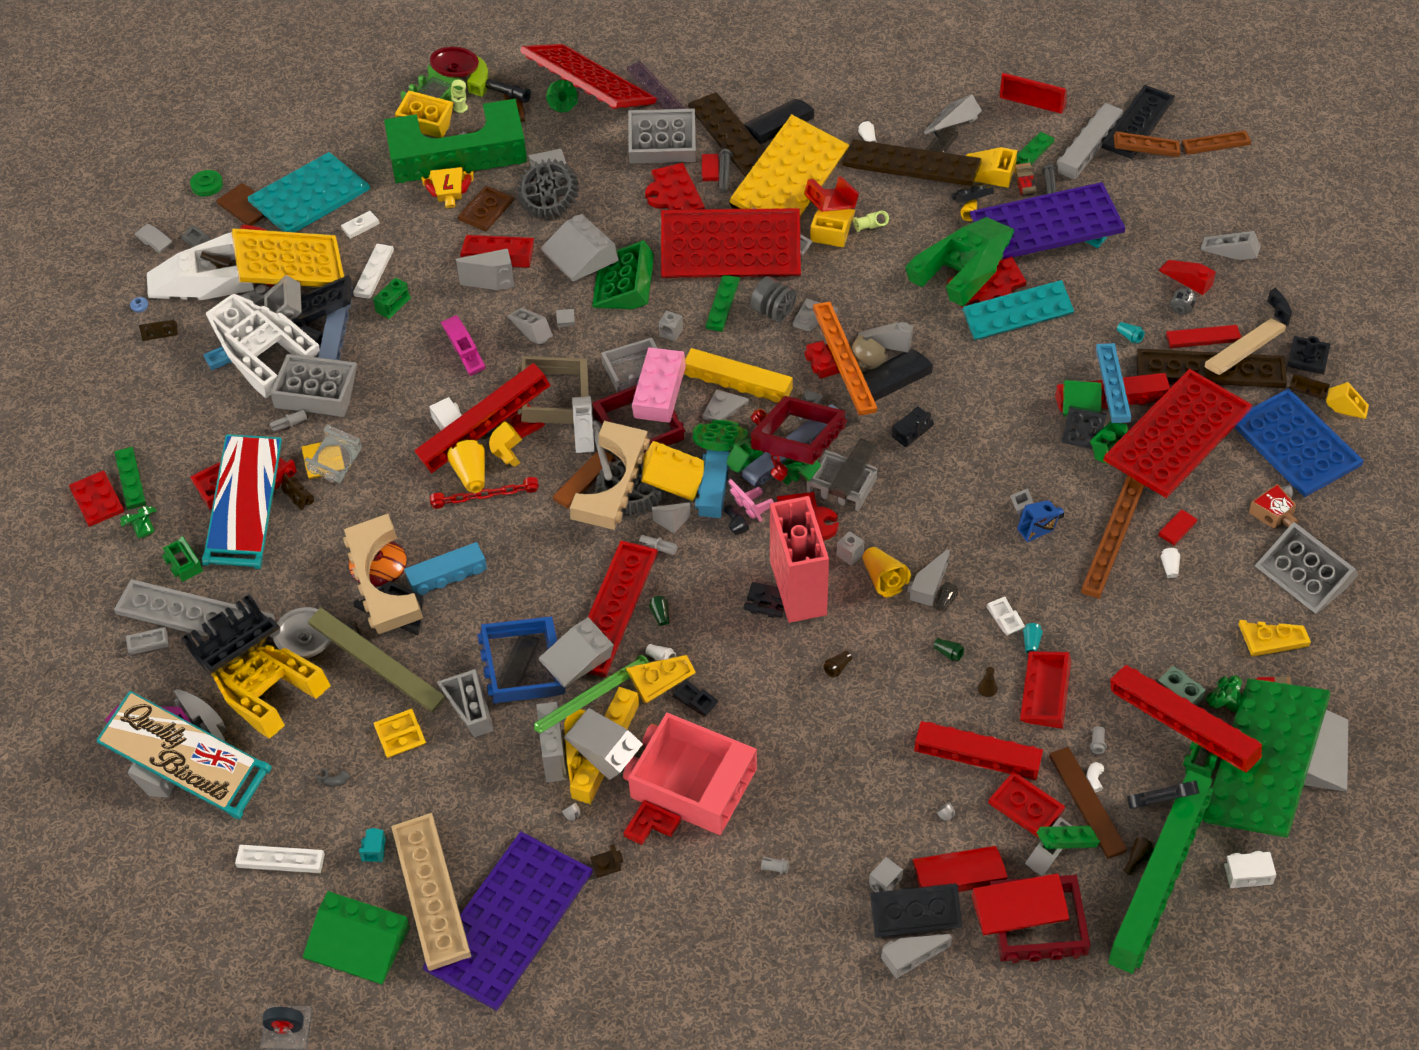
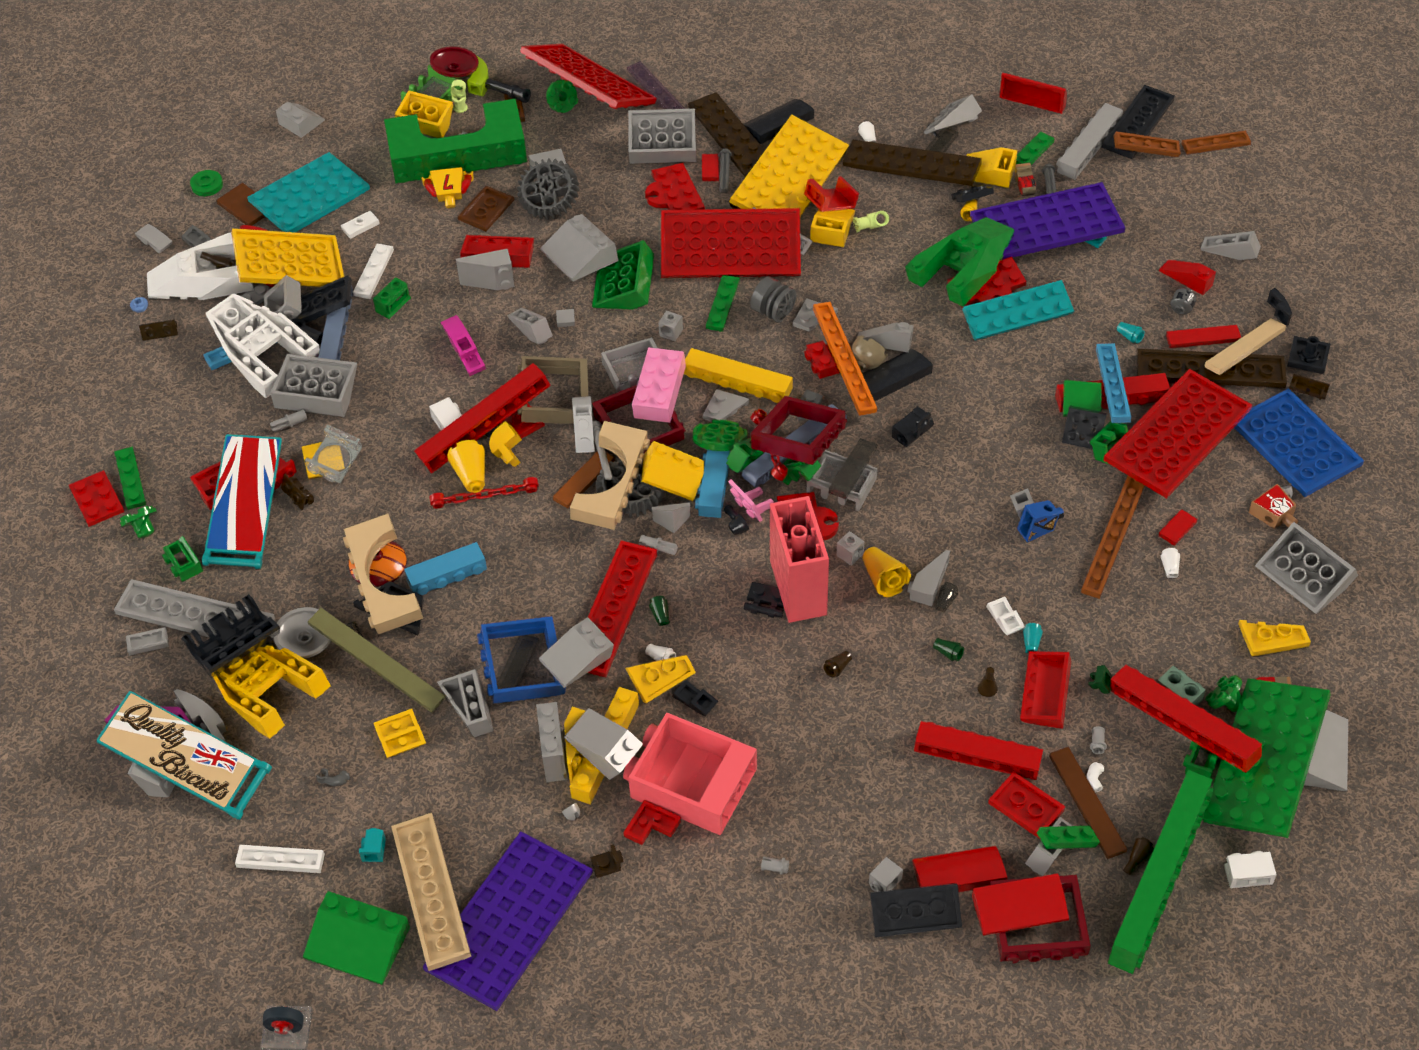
bright green axle [534,655,649,733] -> none
light grey slope [881,934,952,979] -> none
light grey hinge [936,802,955,821] -> none
black piece [1127,781,1200,809] -> none
yellow slope [1326,382,1369,419] -> none
none -> light grey slope [276,102,325,138]
none -> dark green tile [1088,665,1113,694]

